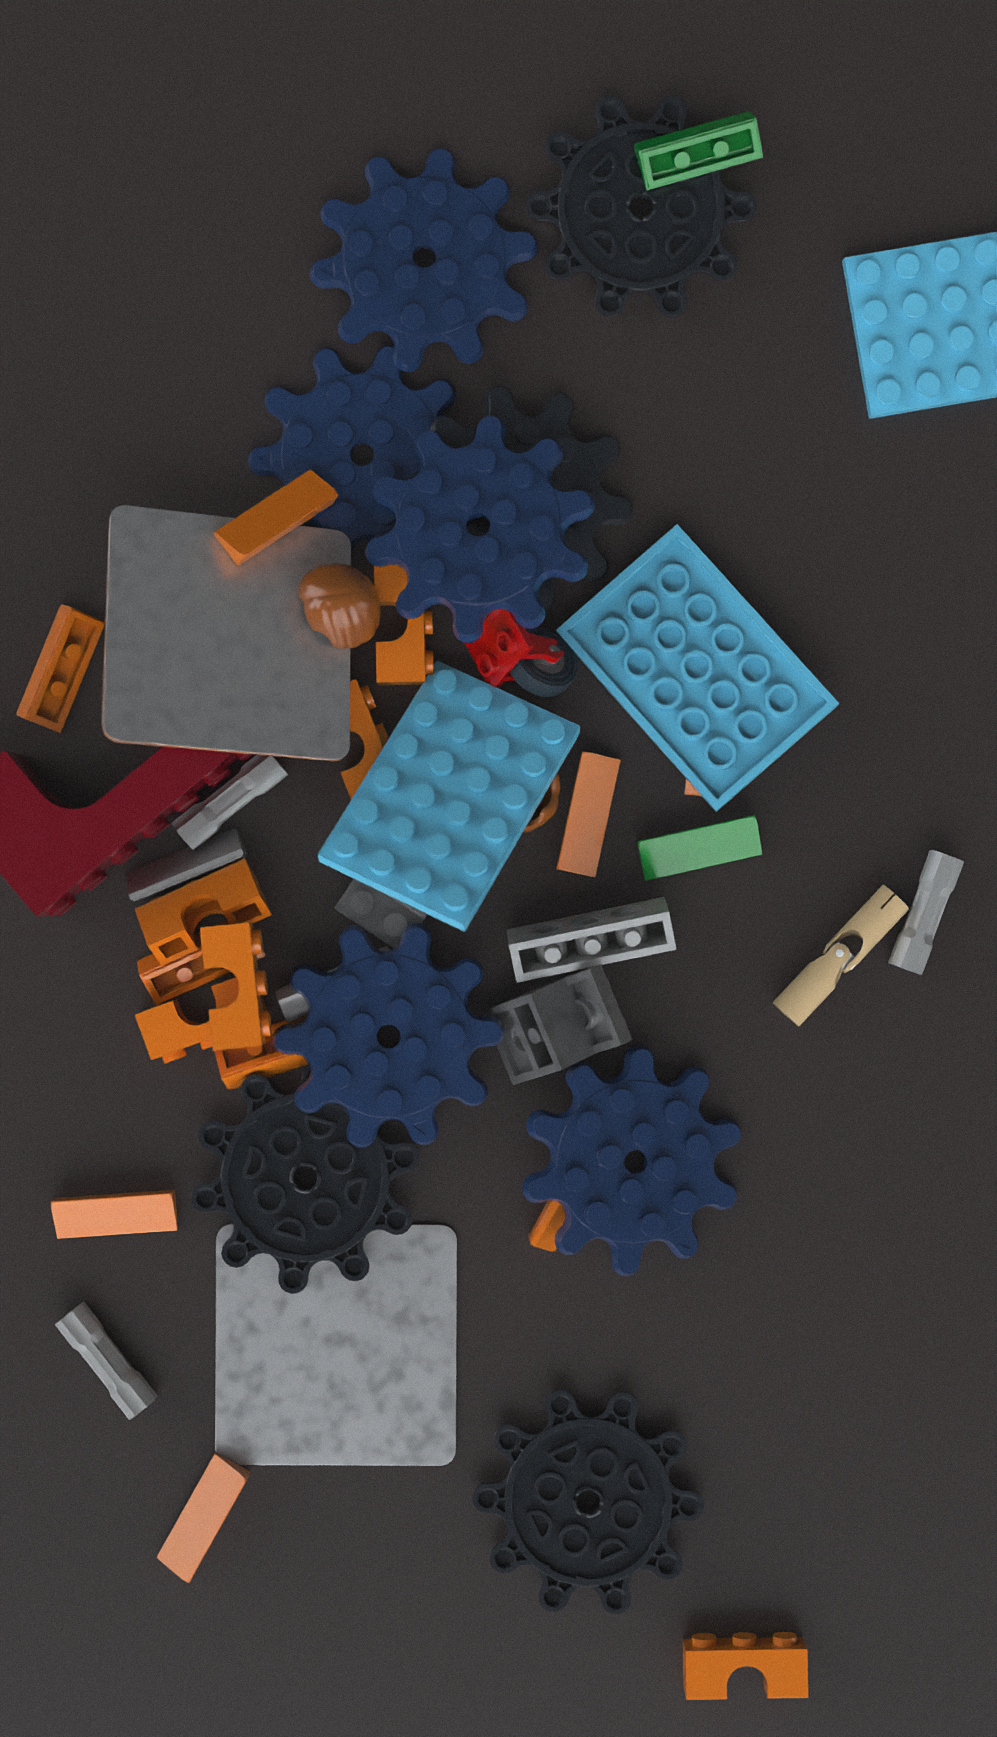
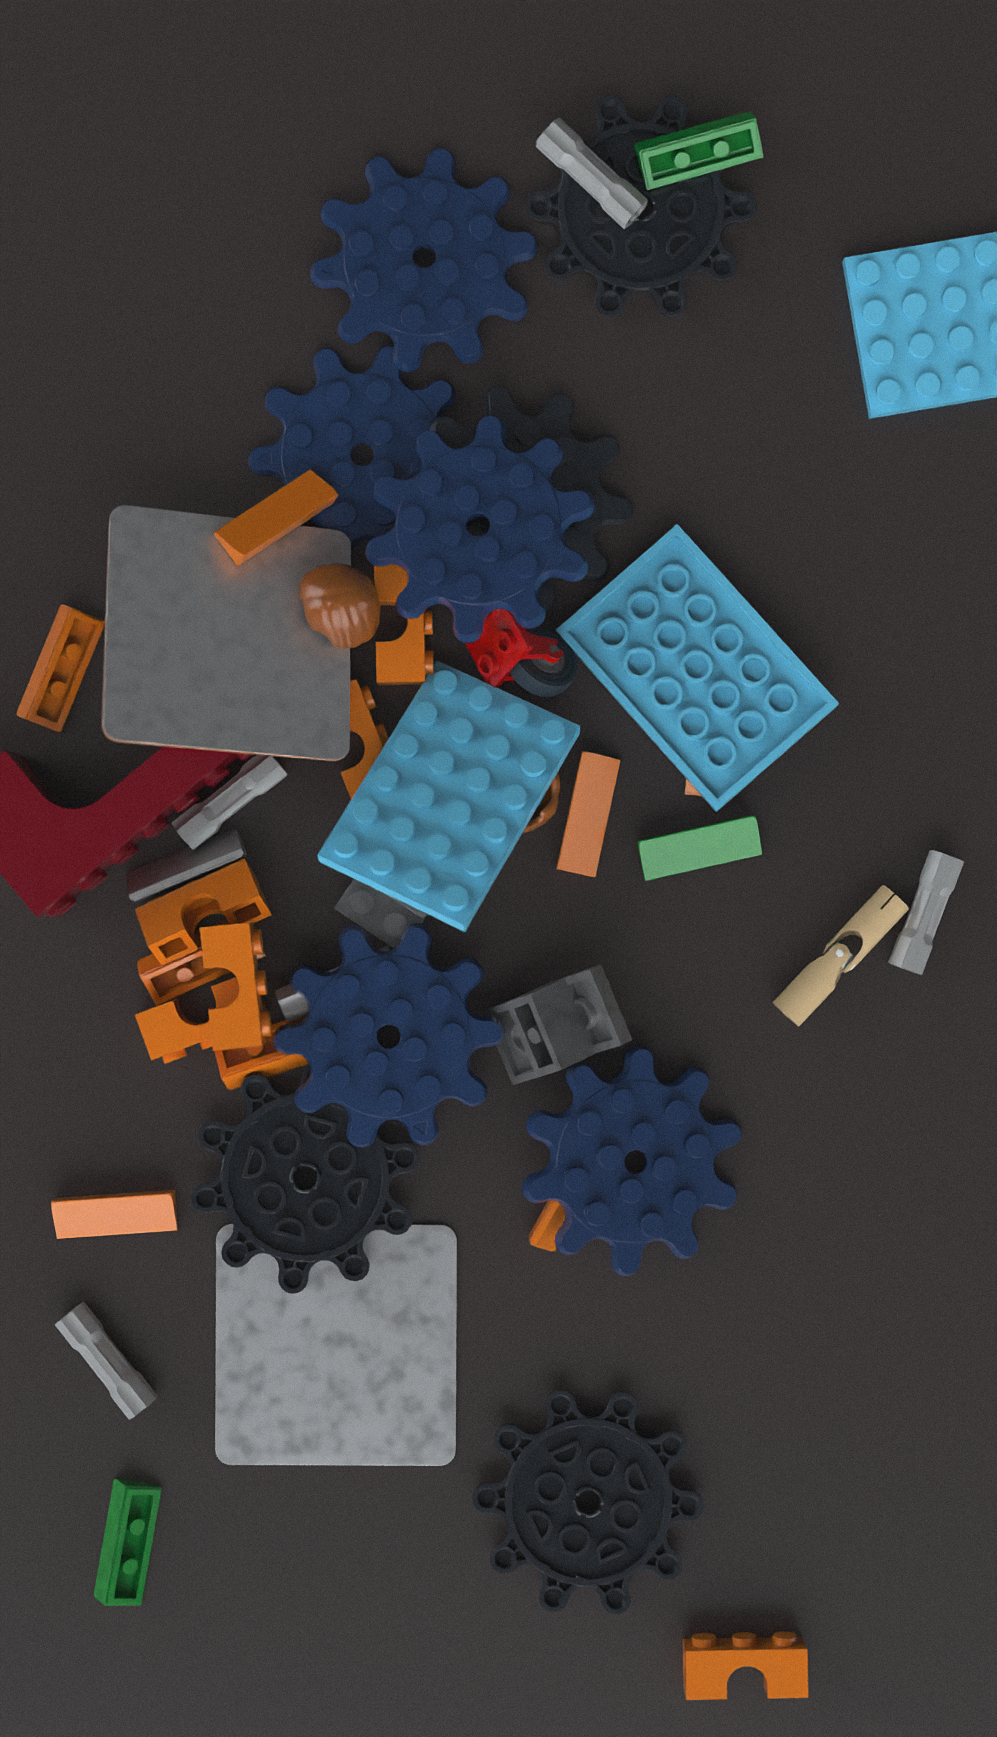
orange slope [156,1452,251,1583] -> none
light grey brick [507,897,676,982] -> none
none -> green slope [94,1479,162,1606]
none -> light grey axle [536,117,648,229]

